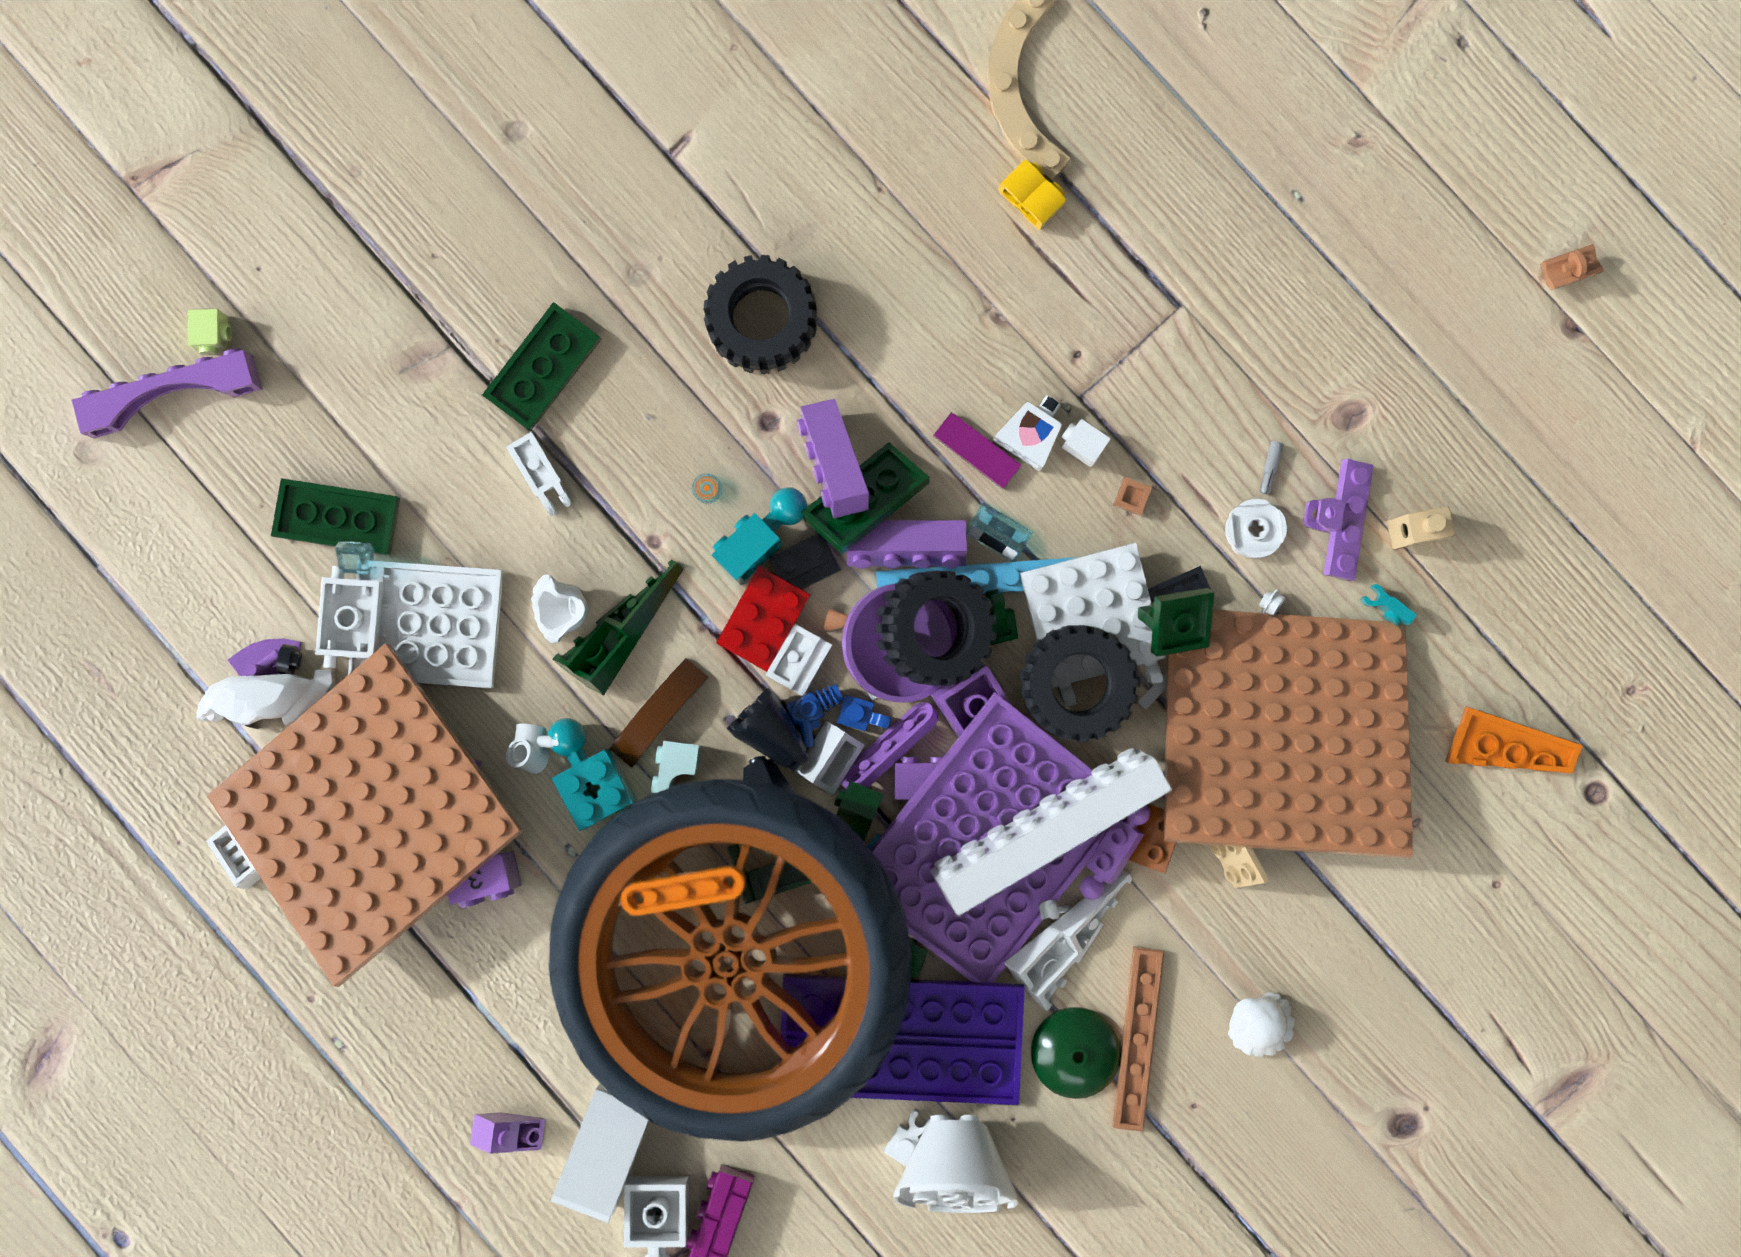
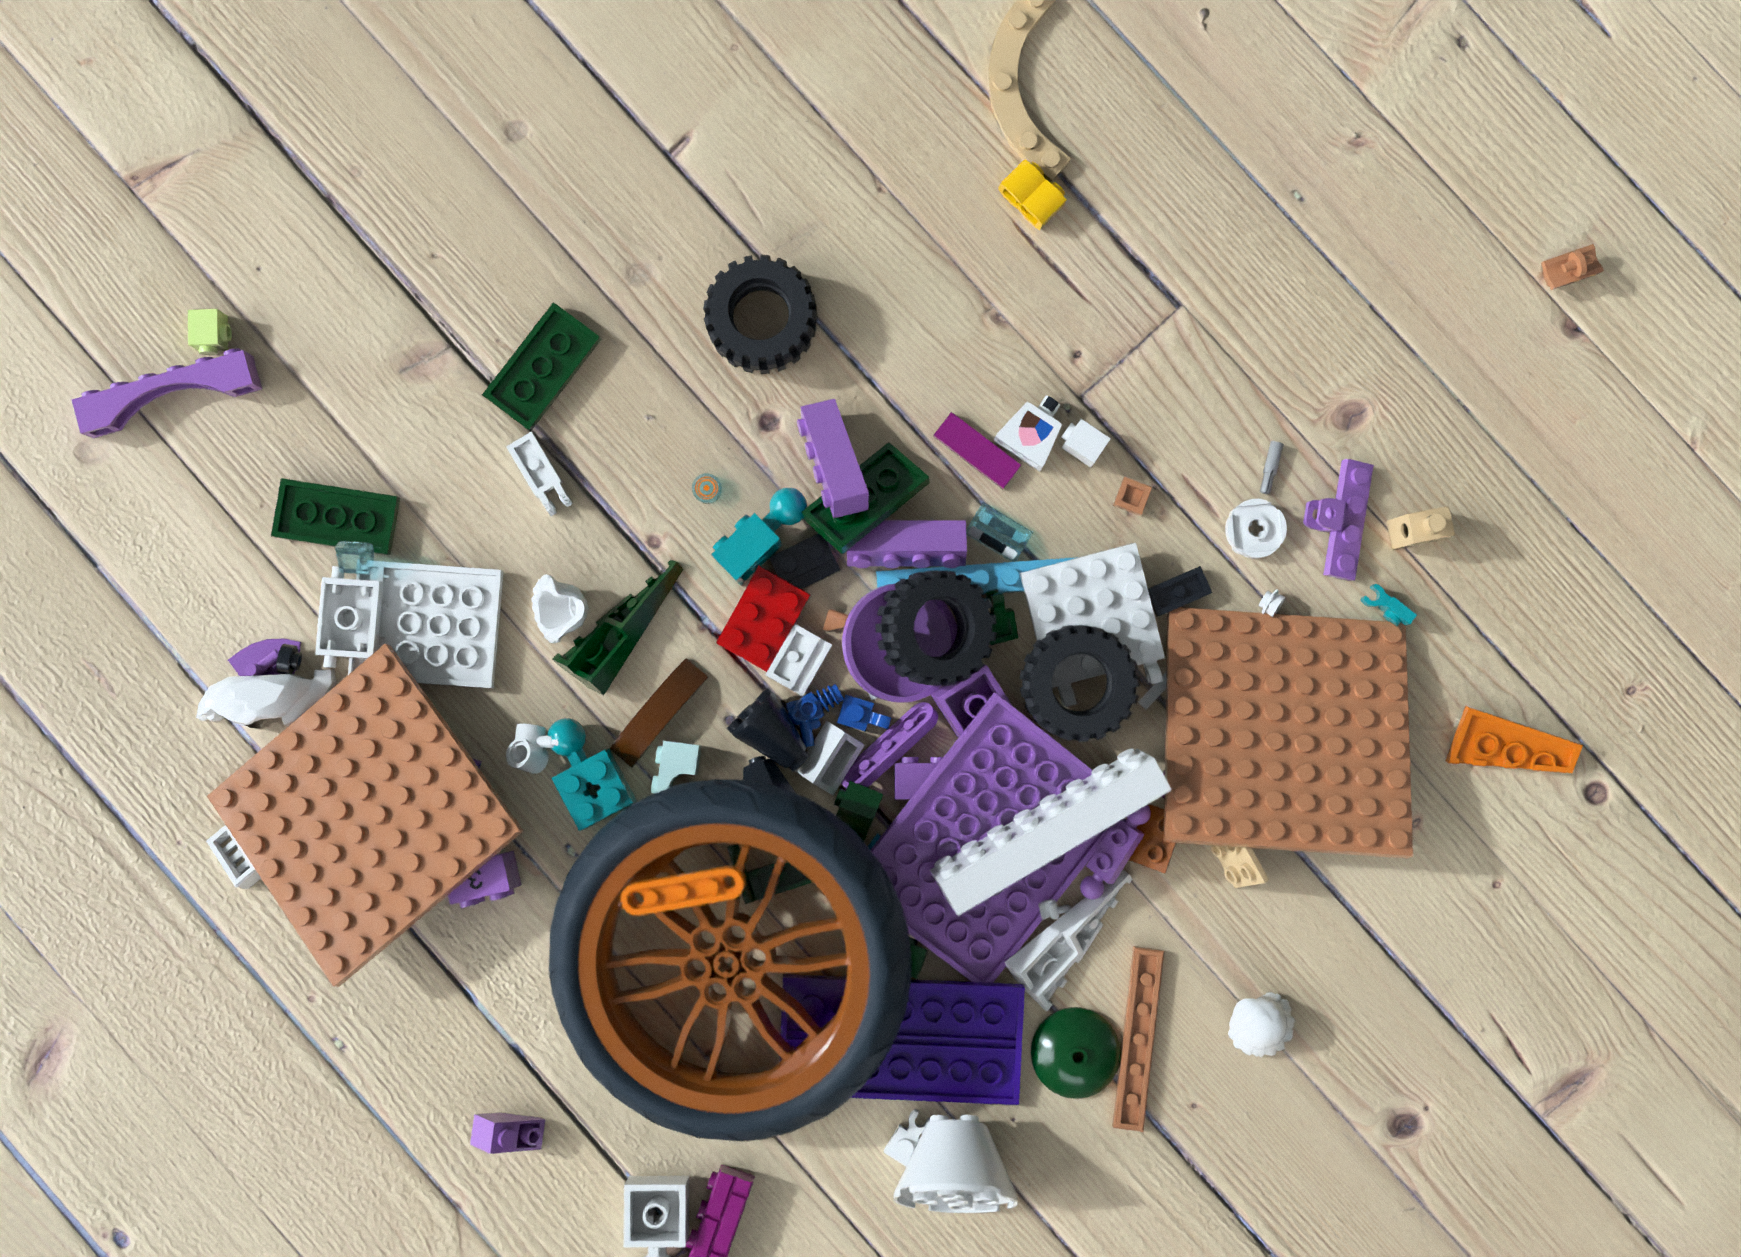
white slope [551,1083,649,1223] -> none
dark green bracket [1137,588,1214,657] -> none

